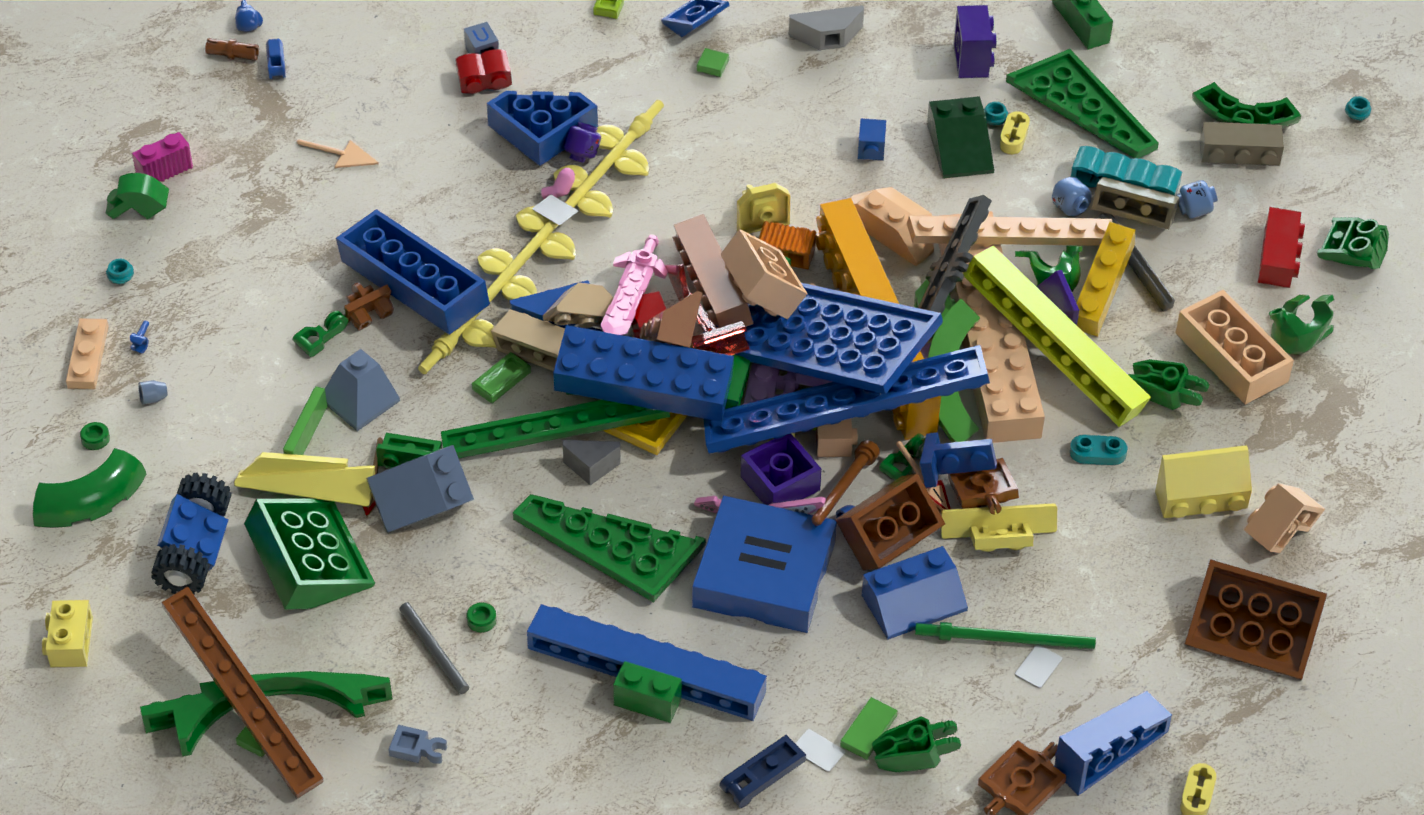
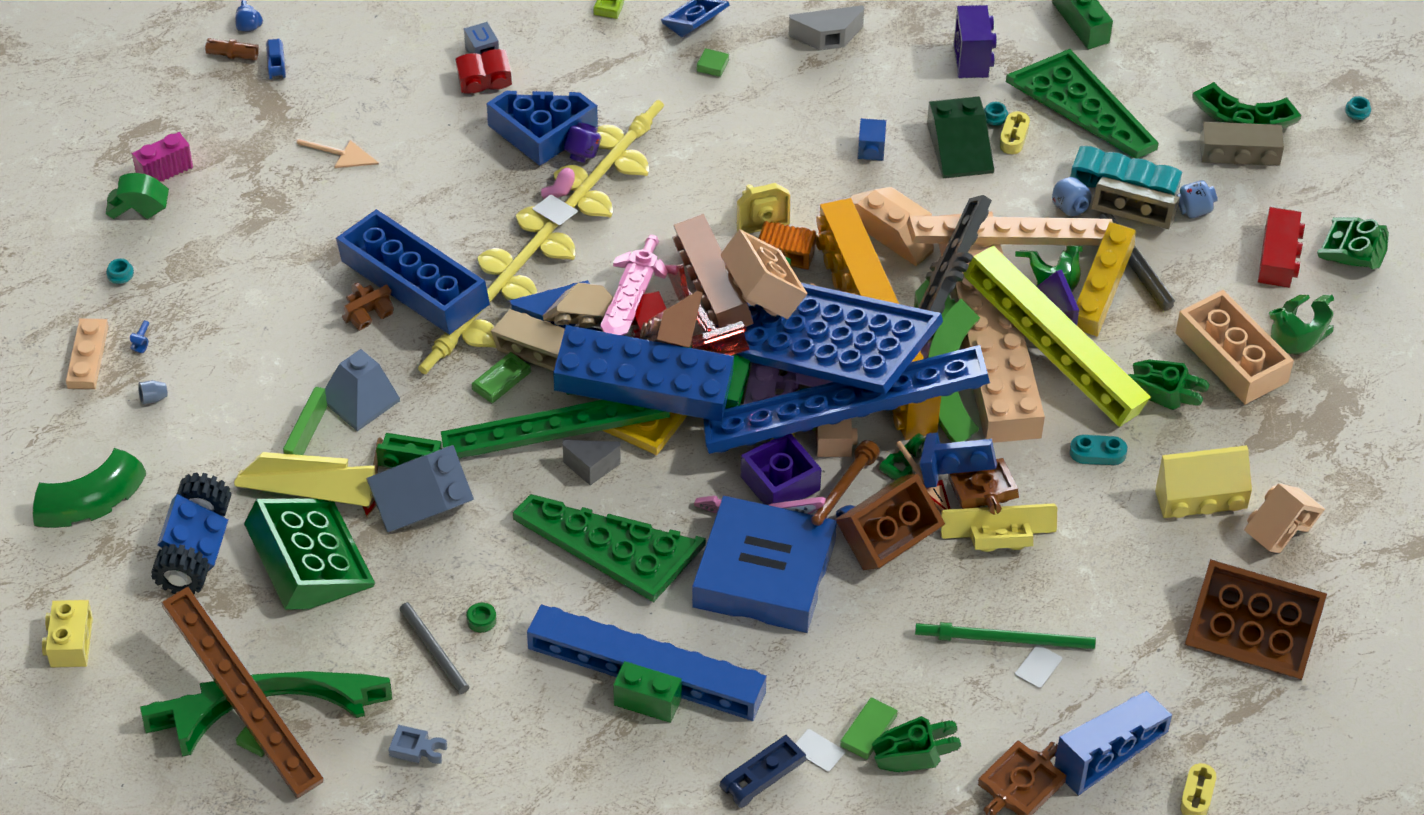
green tile [80,422,110,450] -> none
green piece [292,310,348,357] -> none
slope [861,546,968,640] -> none

